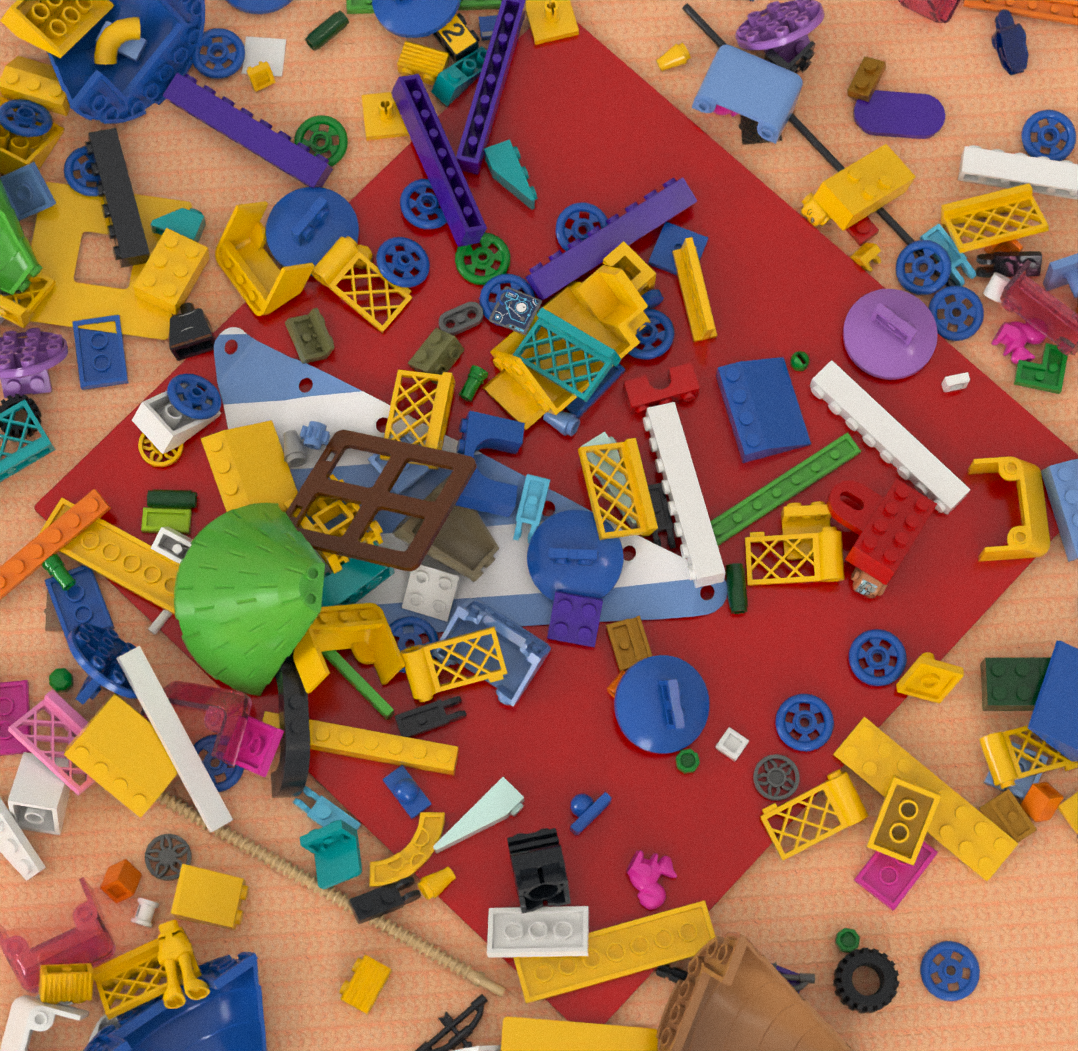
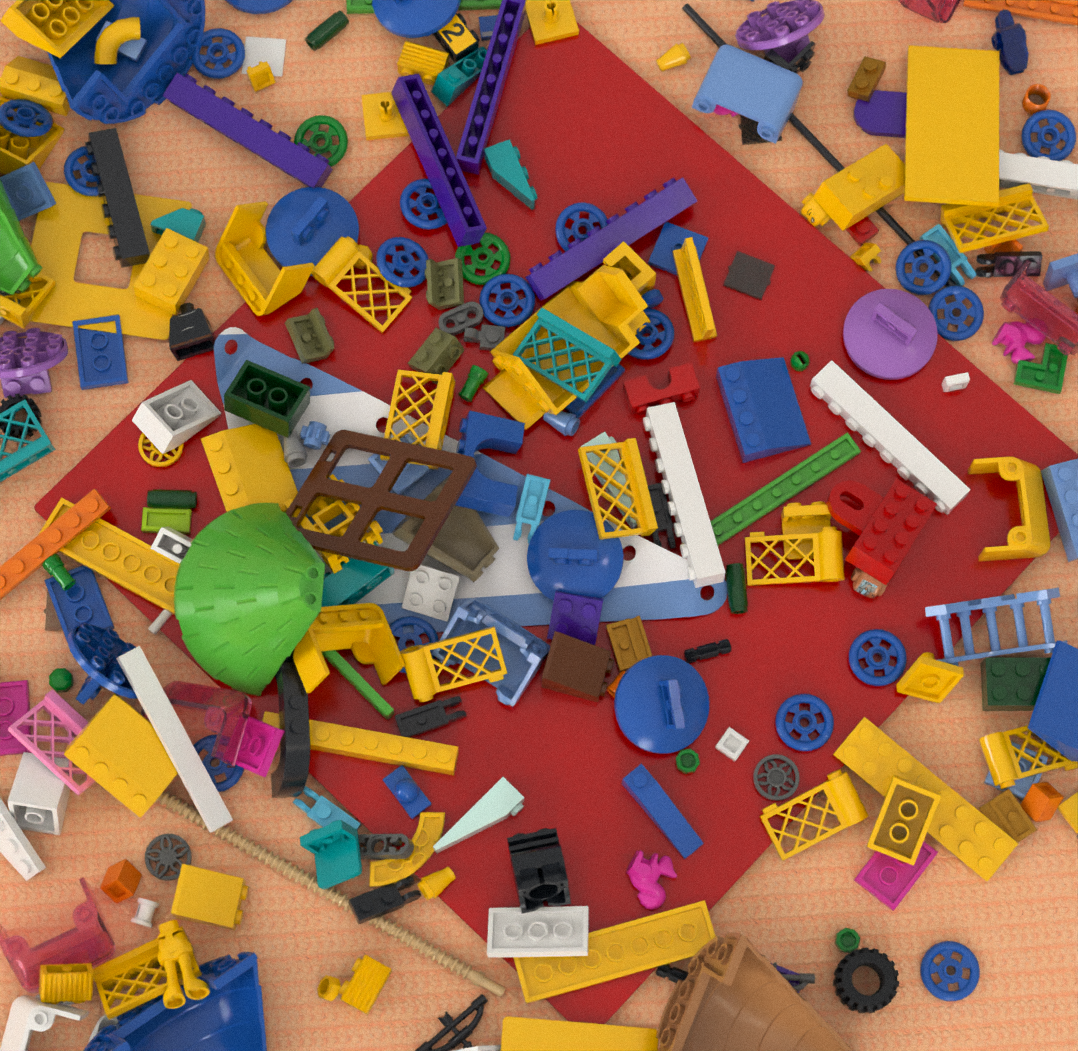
blue plate [167,373,221,420] -> none
sticker [489,286,542,335] -> none
blue tile [570,792,611,836] -> none
white beam [983,272,1013,303] -> none
none -> dark green brick [224,360,310,438]
none -> yellow tile [317,975,341,1001]
none -> dark grey beam [358,834,414,859]
none -> olive bracket [425,258,464,310]
none -> dark grey plate [464,324,505,351]
none -> reddish brown slope [542,631,614,702]
none -> blue slope [622,763,704,859]
none -> black axle [684,639,731,663]
none -> clear smoke piece [723,251,775,300]
none -> yellow tile [904,45,999,207]
none -> medium blue fence [925,588,1068,666]
none -> orange piece [1022,84,1051,115]

